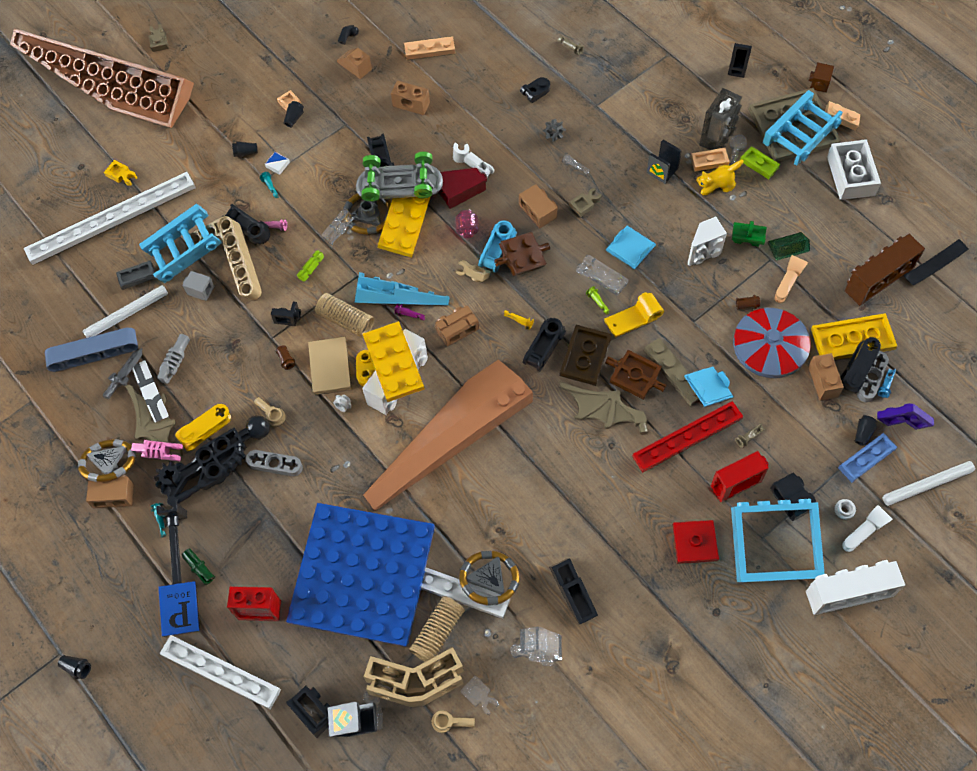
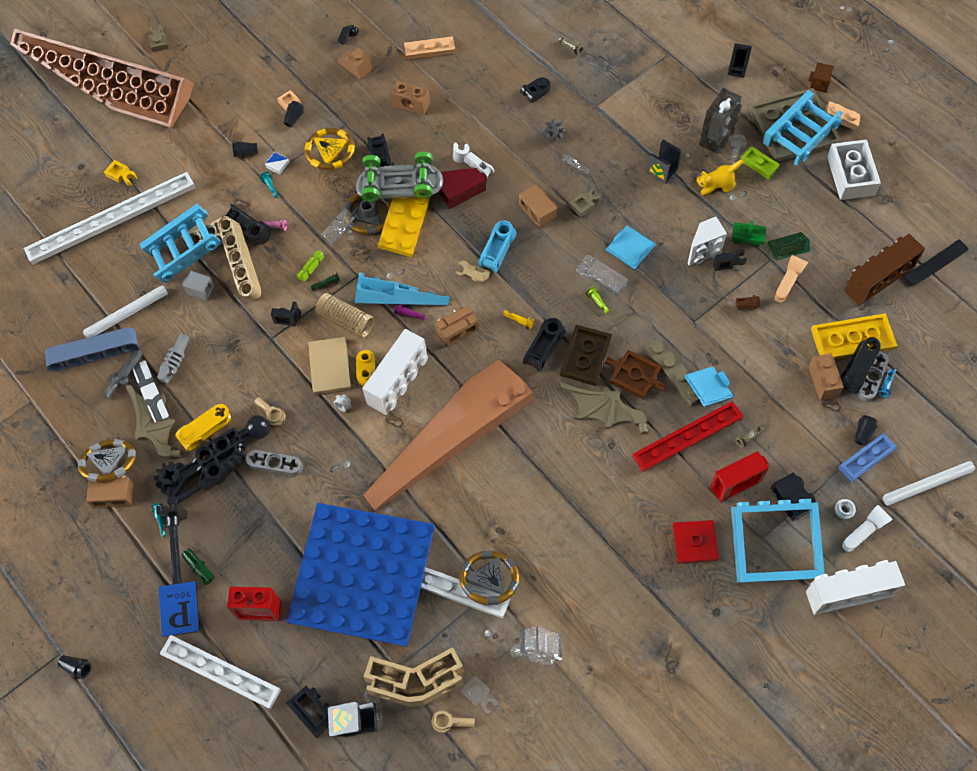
dark grey plate [116,260,155,290] -> none
bright pink hinge [131,440,183,461] -> none
reddish brown pin [275,345,295,370] -> none
yellow plate [363,321,425,402] -> none
tan piece [409,596,465,662] -> none
clear pink head [455,210,479,238] -> none
reddish brown plate [494,232,550,277] -> none
black slope [549,558,598,625] -> none
yellow door [604,292,664,338] -> none
light nougat plate [690,148,730,172] -> none
dish [733,308,811,378] -> none
dark purple plate [877,403,934,430] -> none
none -> piece [304,128,355,170]
none -> dark green piece [310,271,341,291]
none -> black plate [713,250,747,271]

